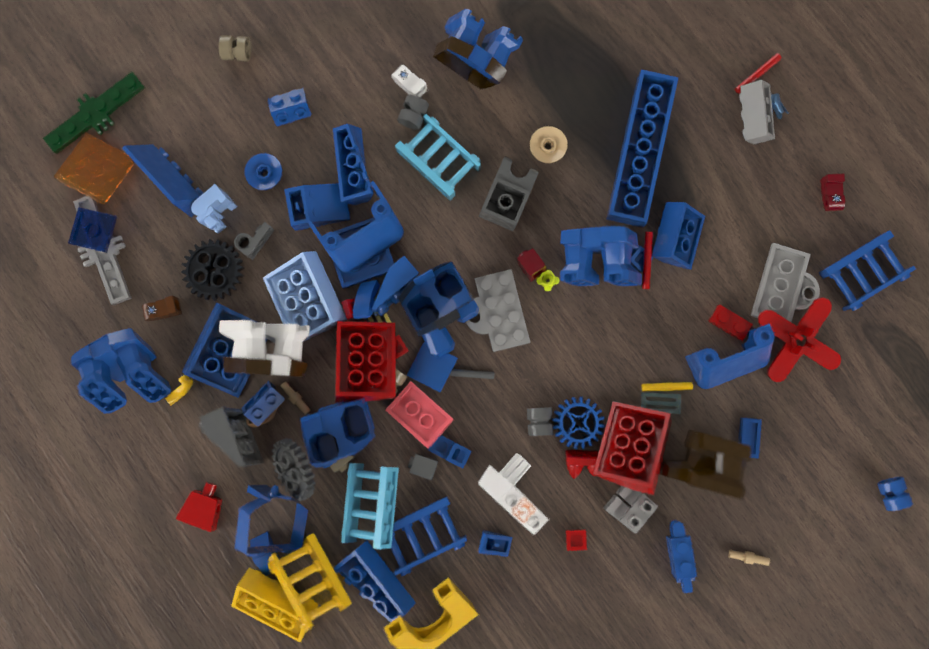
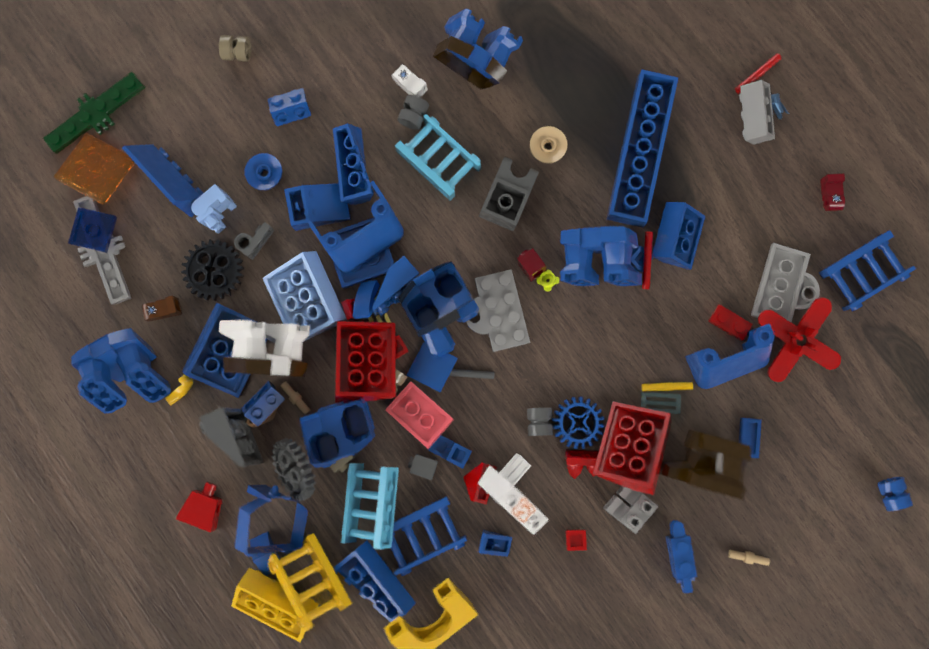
none -> red slope [463,463,497,505]

